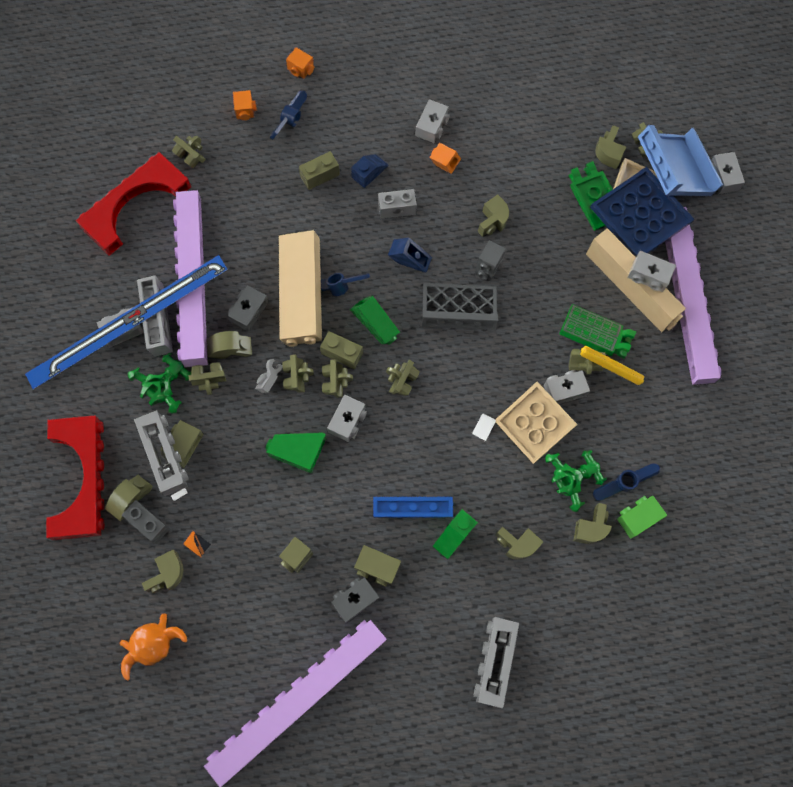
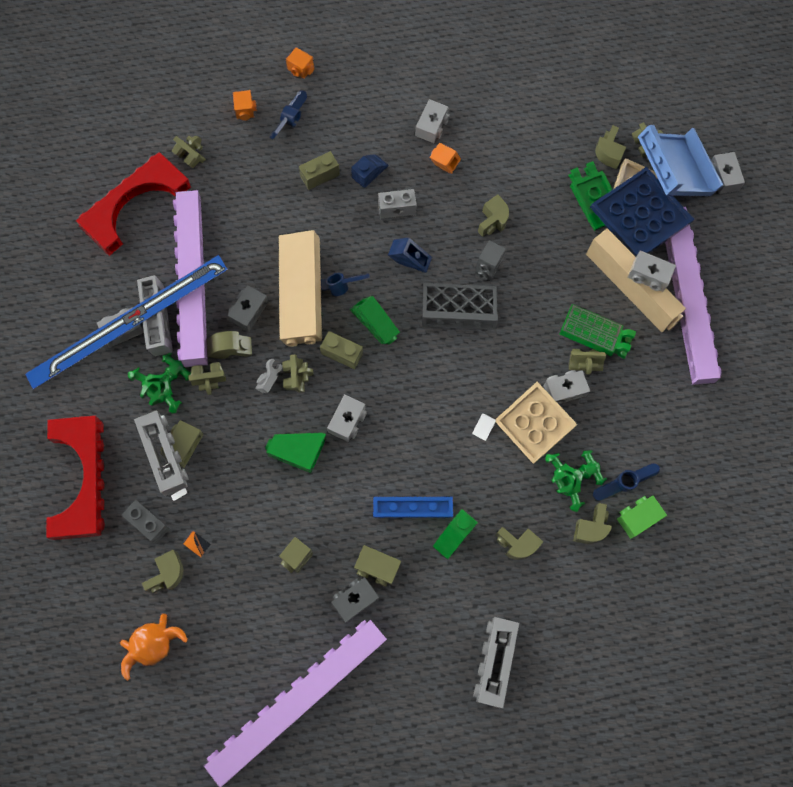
olive brick [105,475,153,521] -> none
olive hips [322,359,353,398] -> none
olive hips [386,360,420,396] -> none
yellow axle [580,346,644,385] -> none

